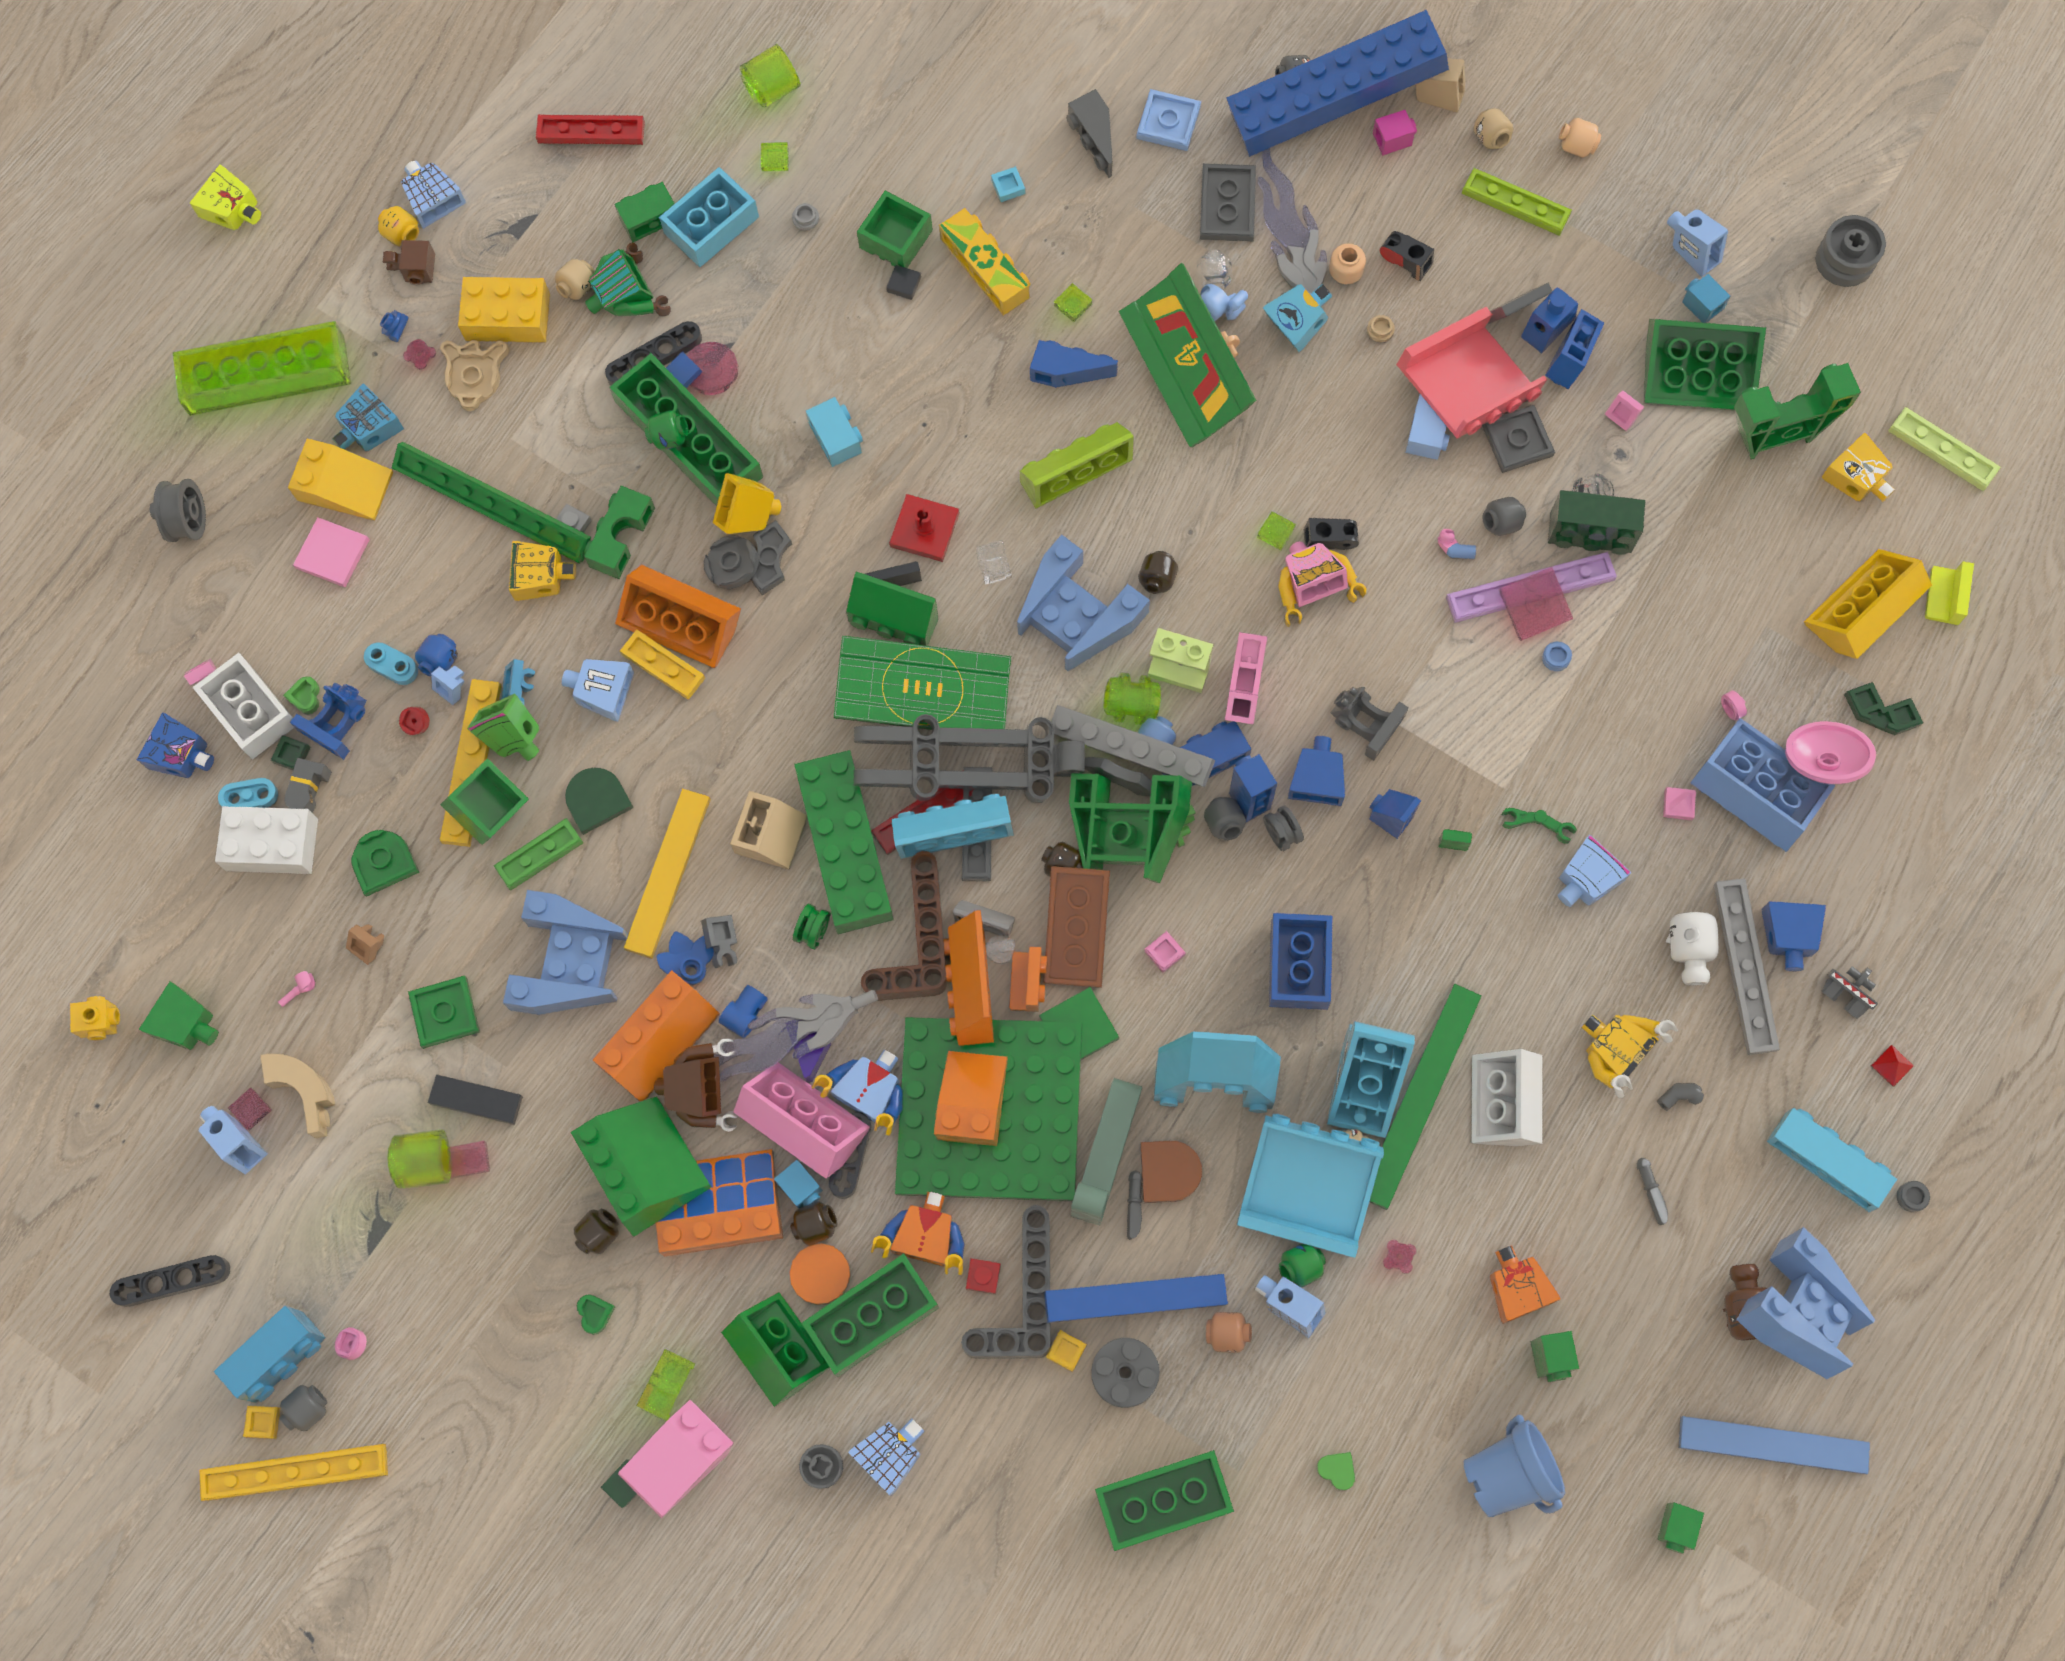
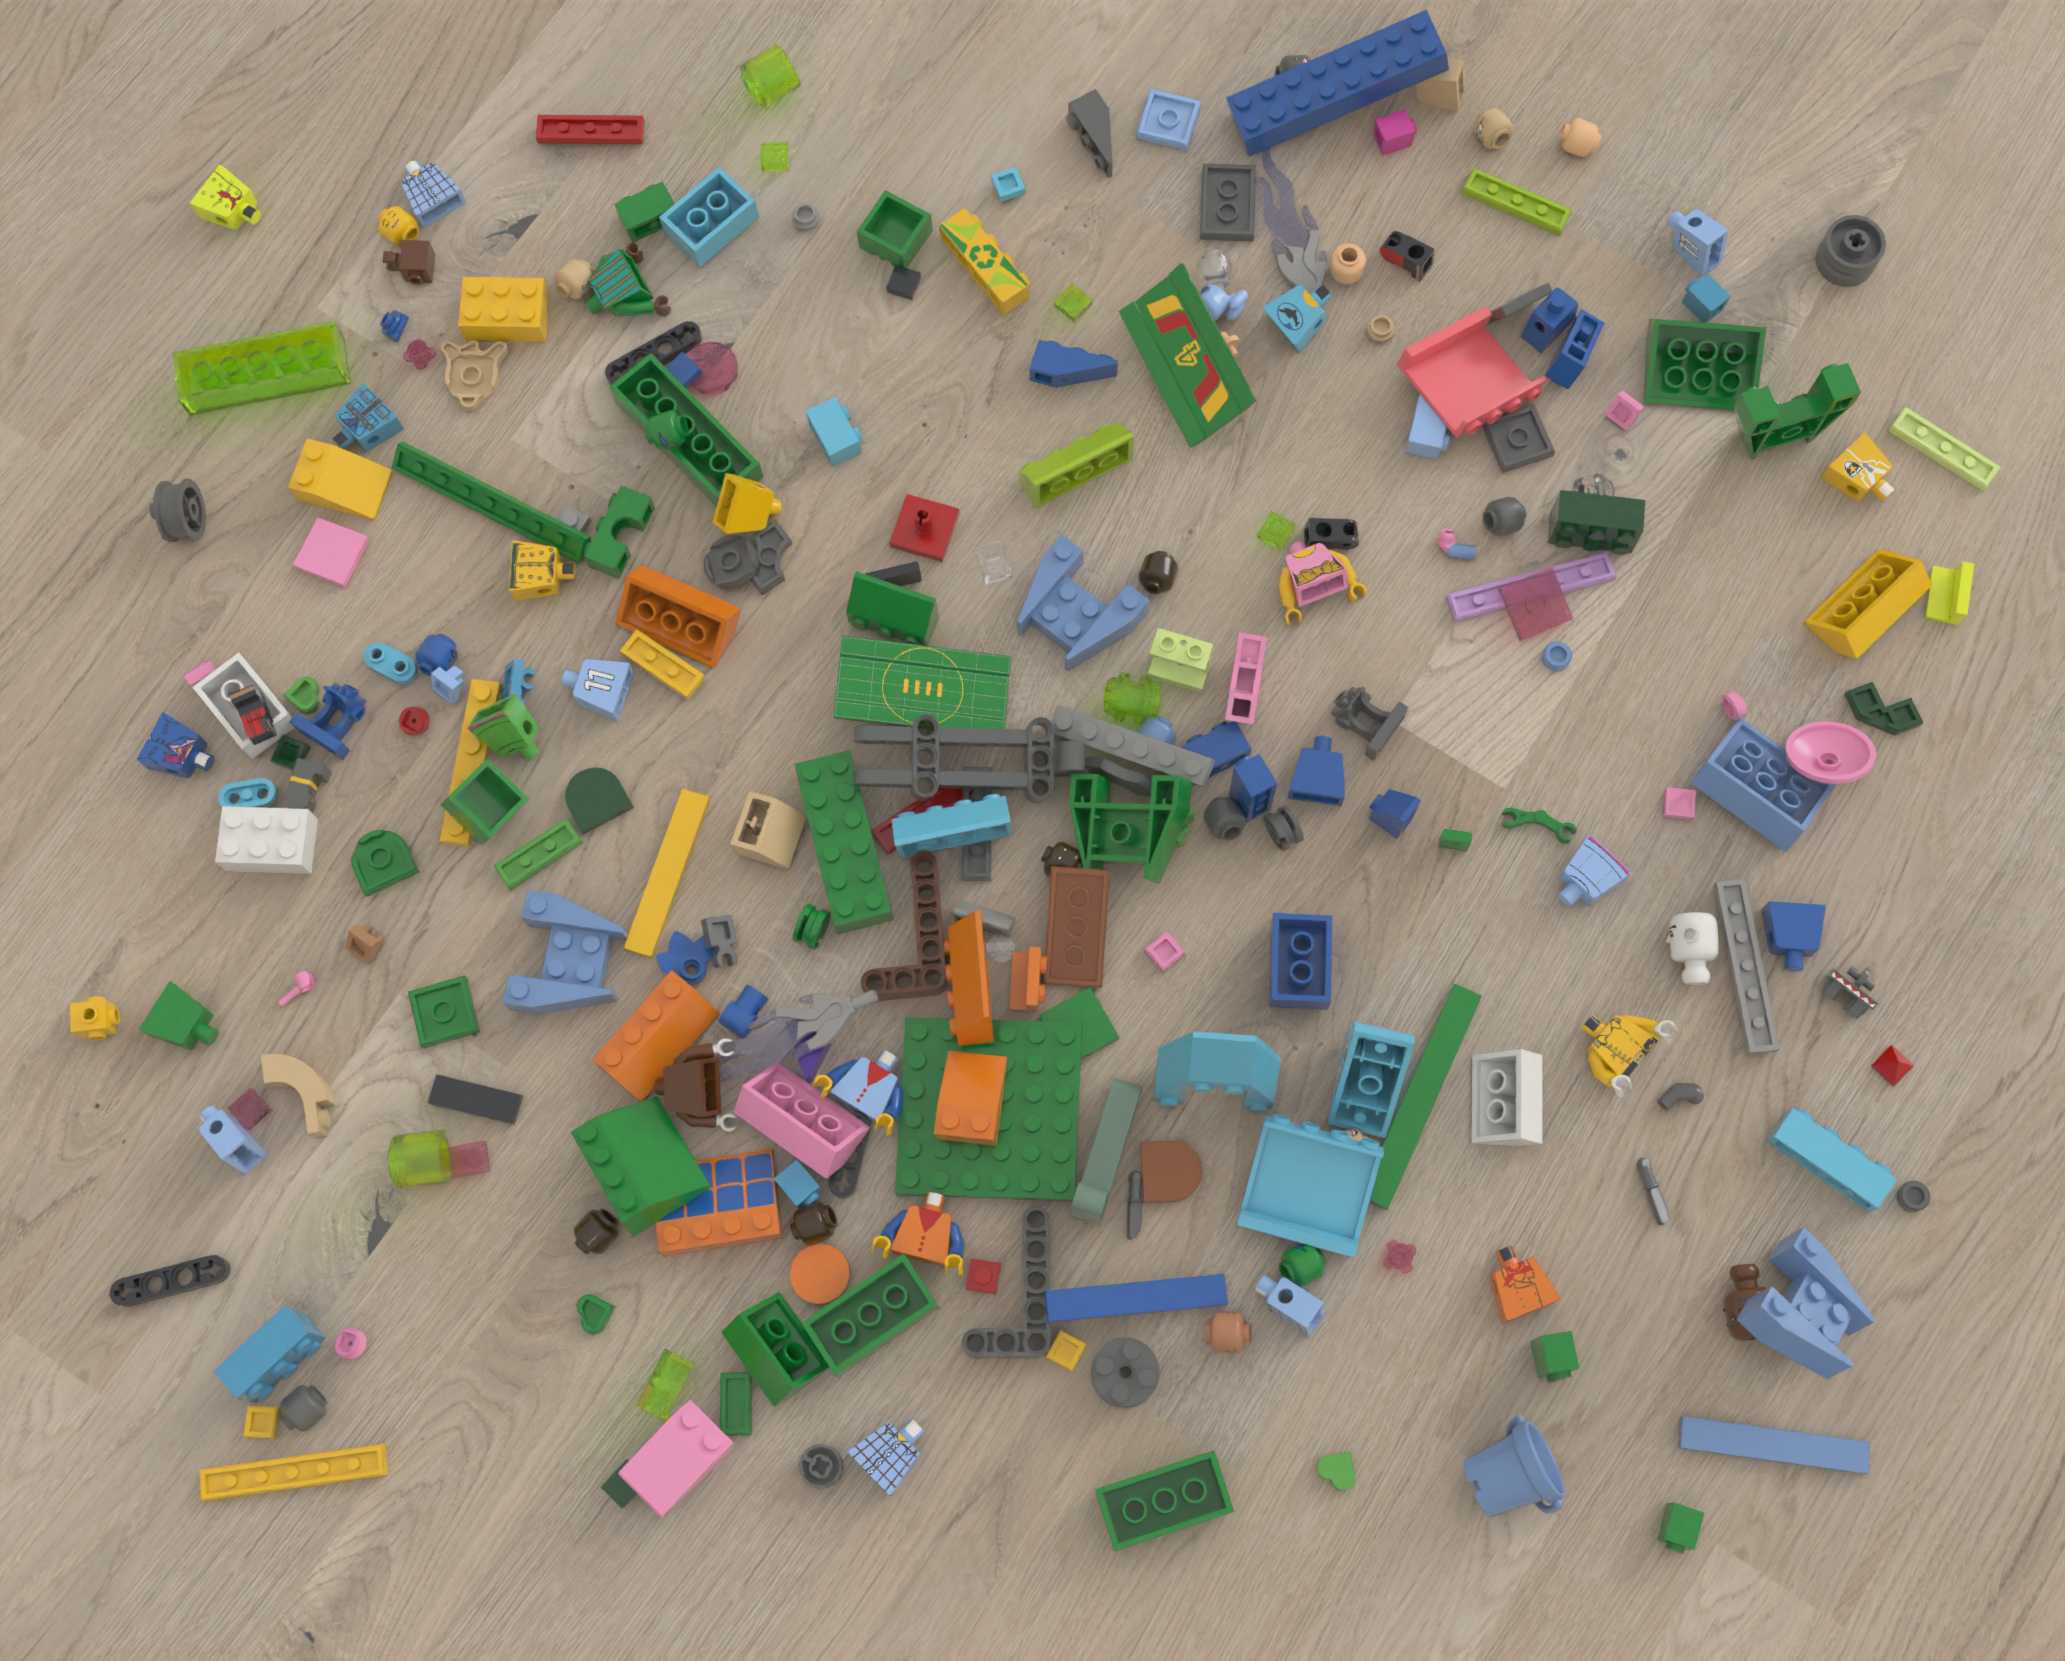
none -> leg [229,684,277,745]
none -> green tile [720,1372,752,1436]

